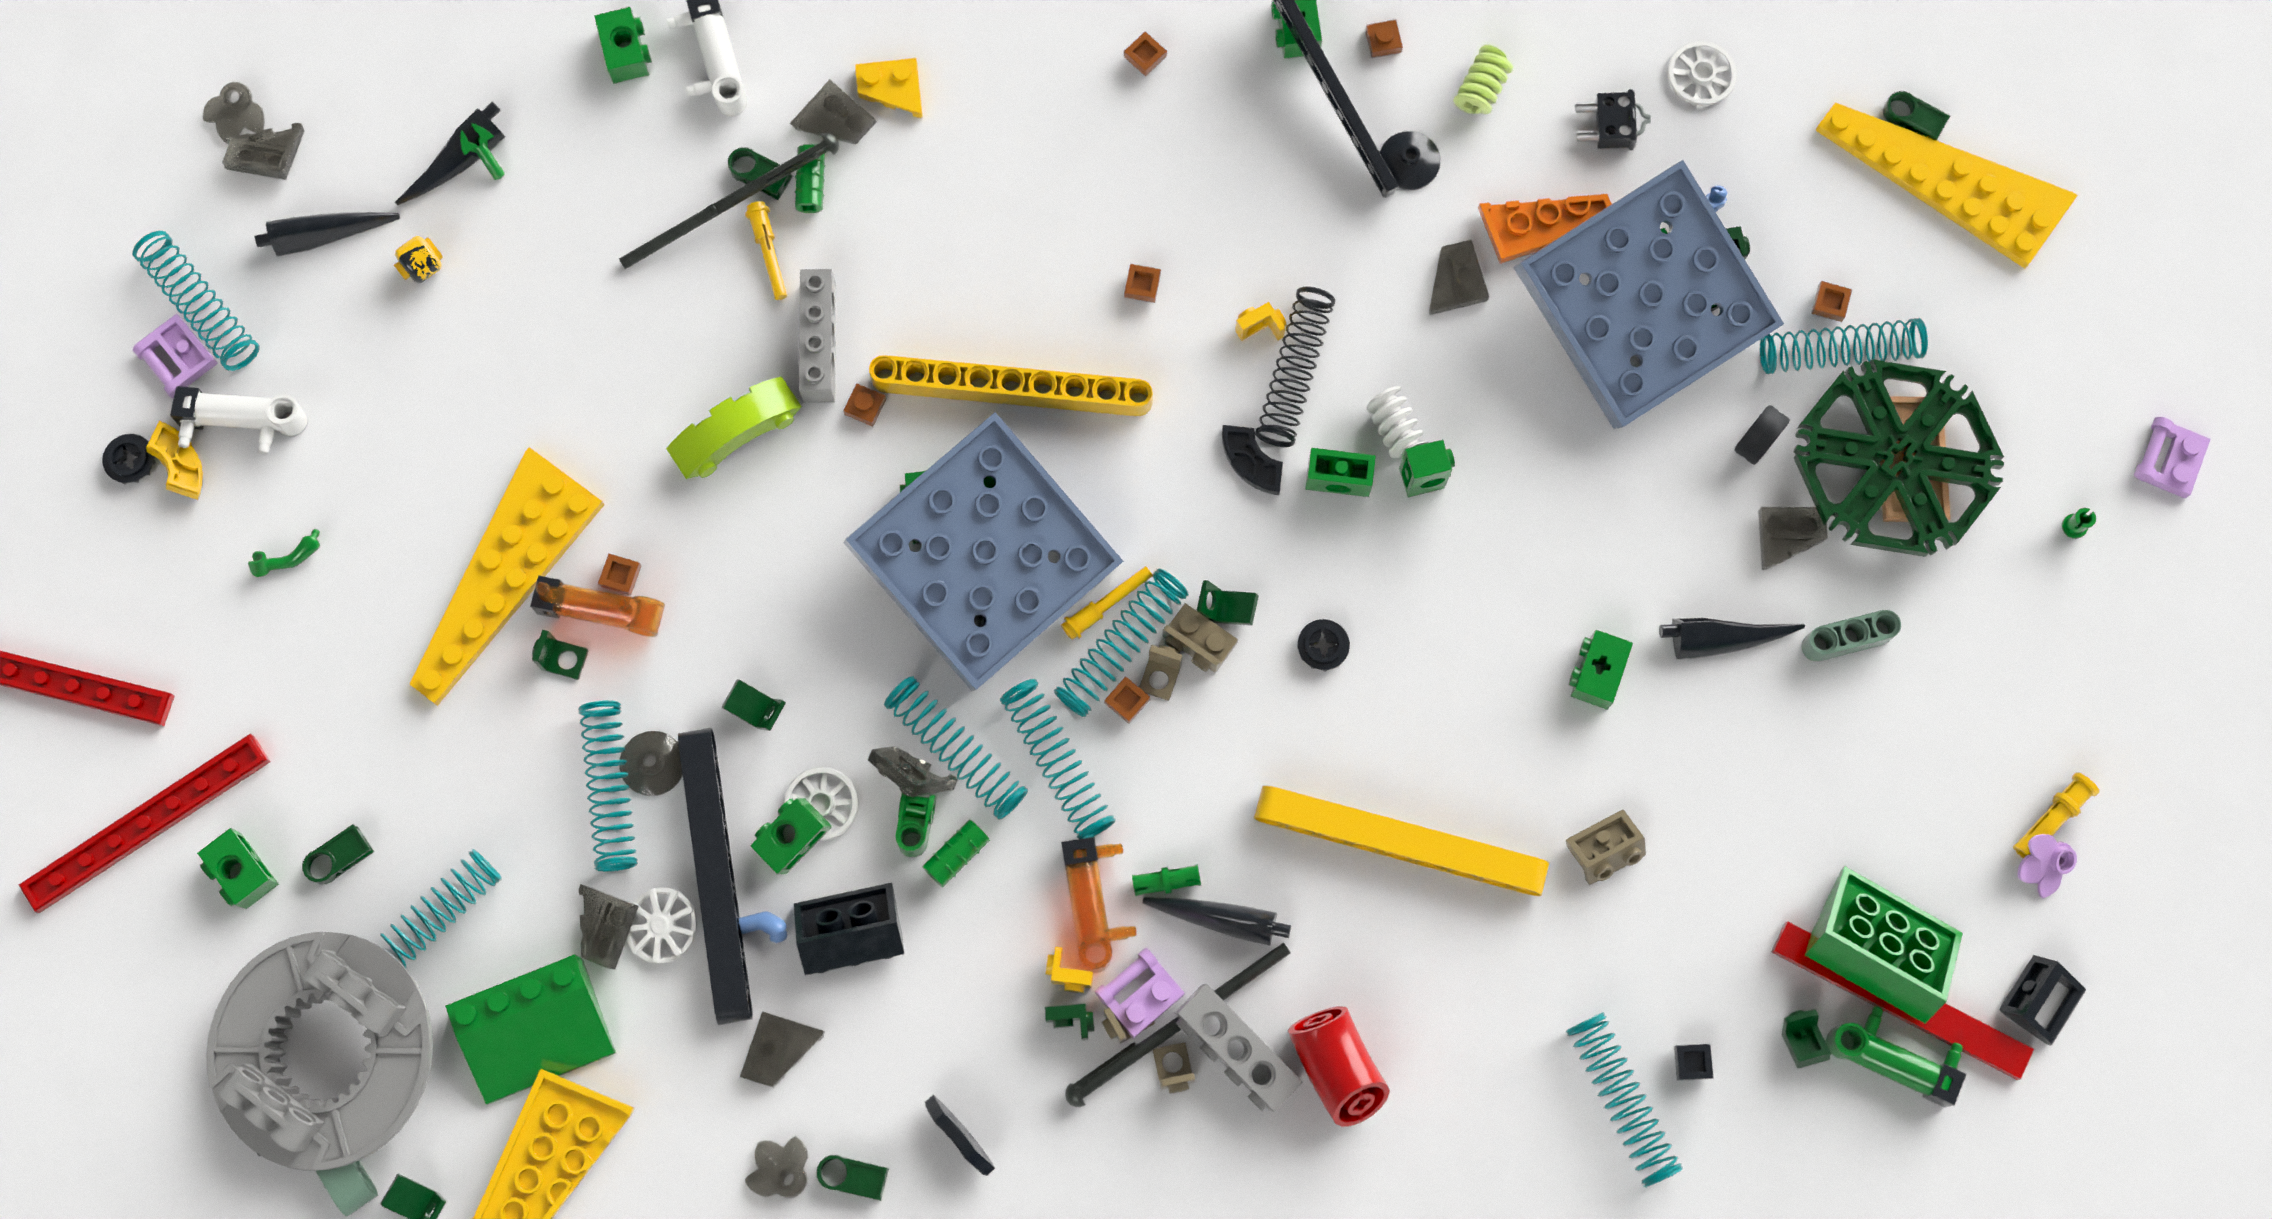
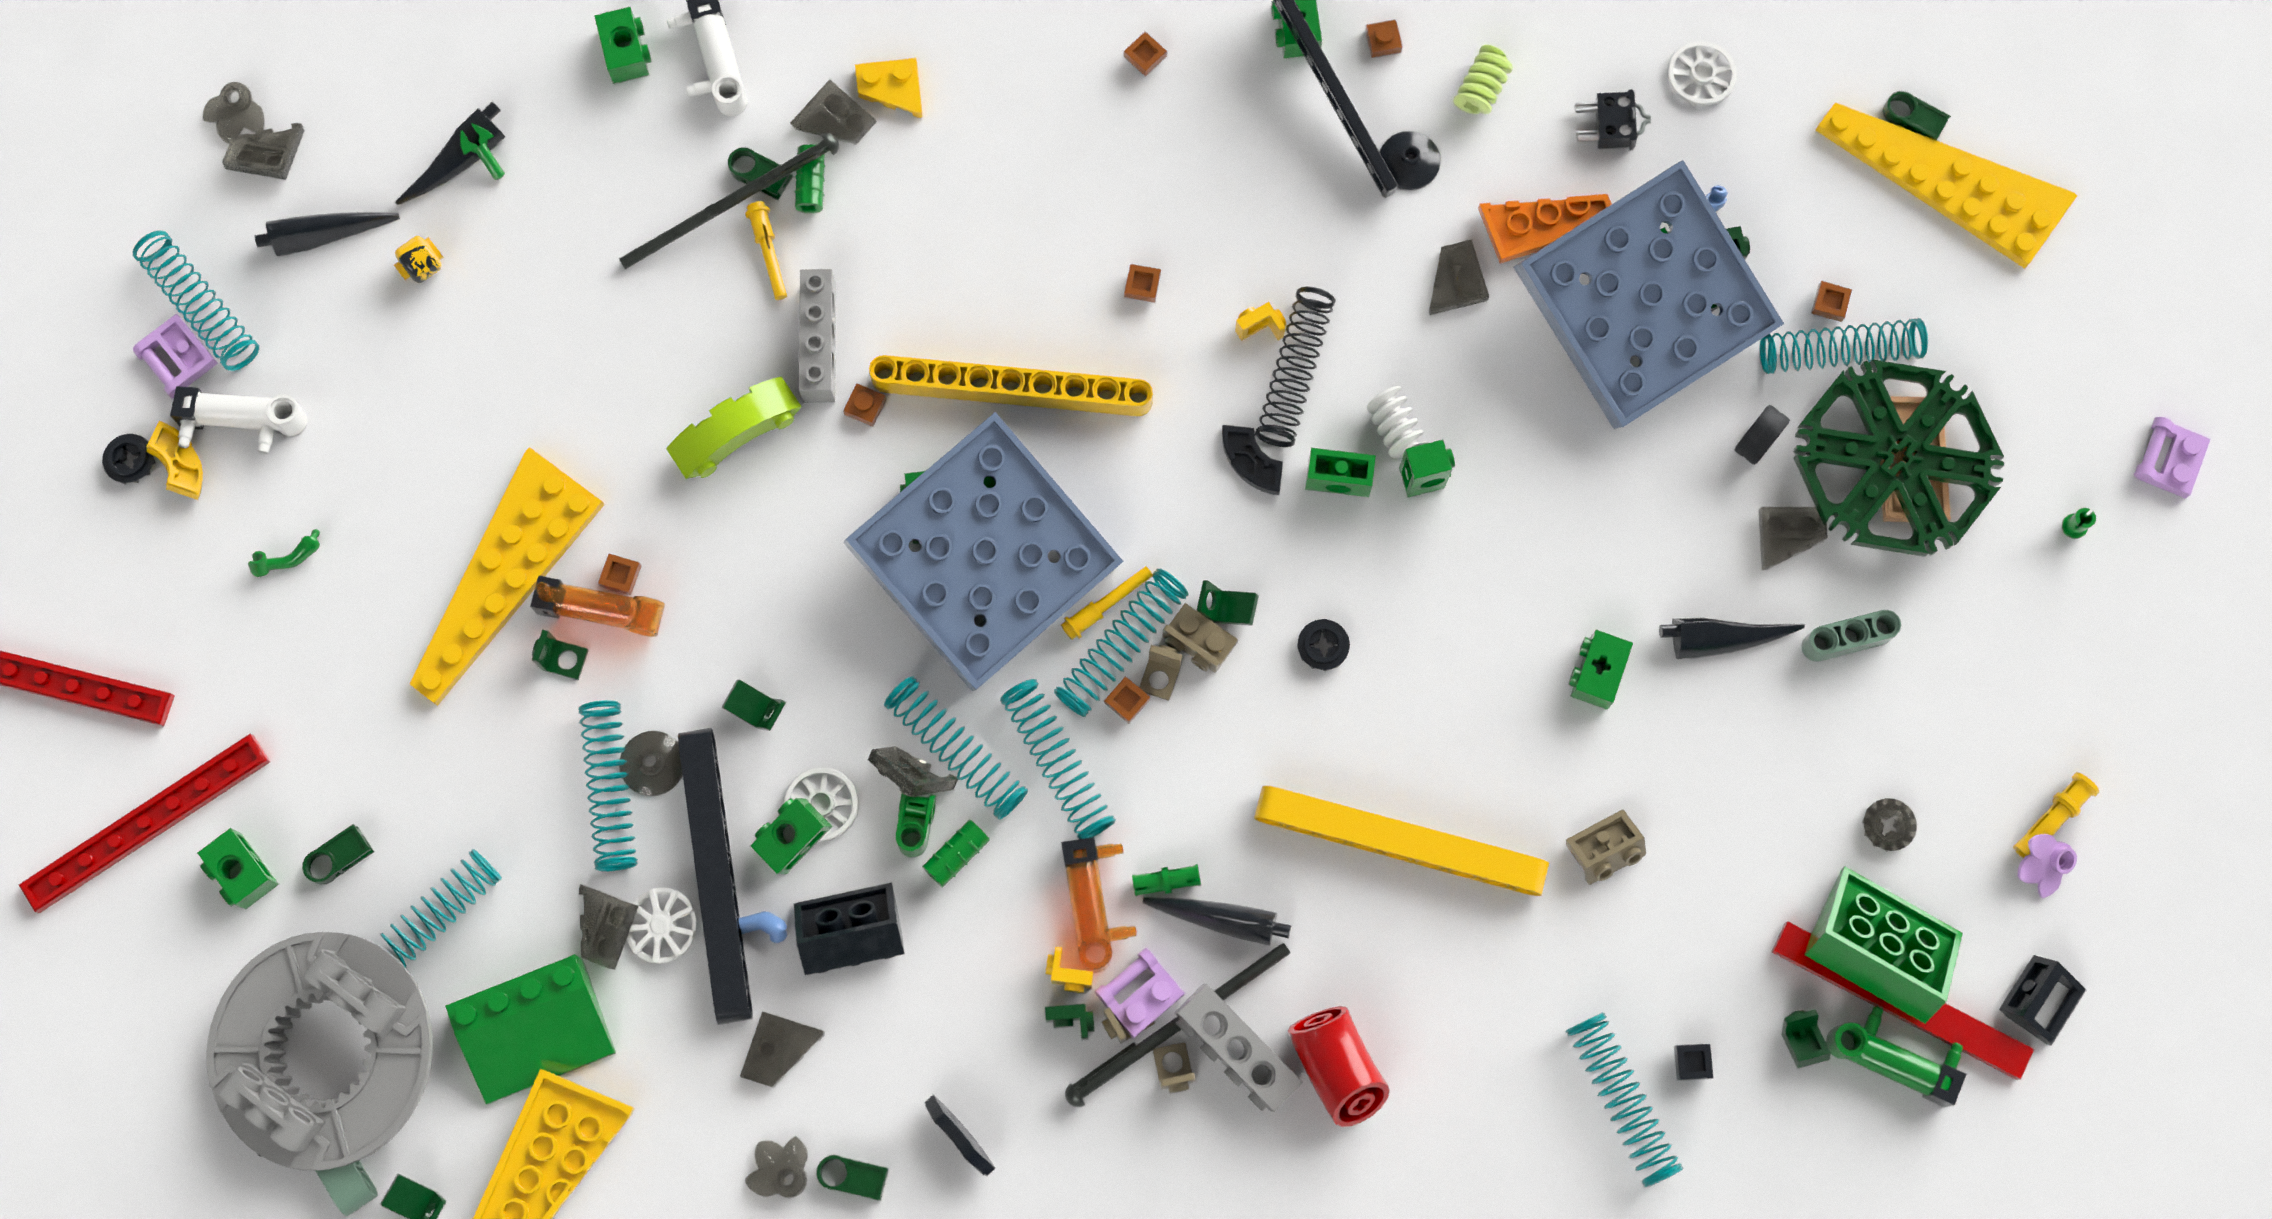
none -> clear smoke gear [1862,798,1917,852]

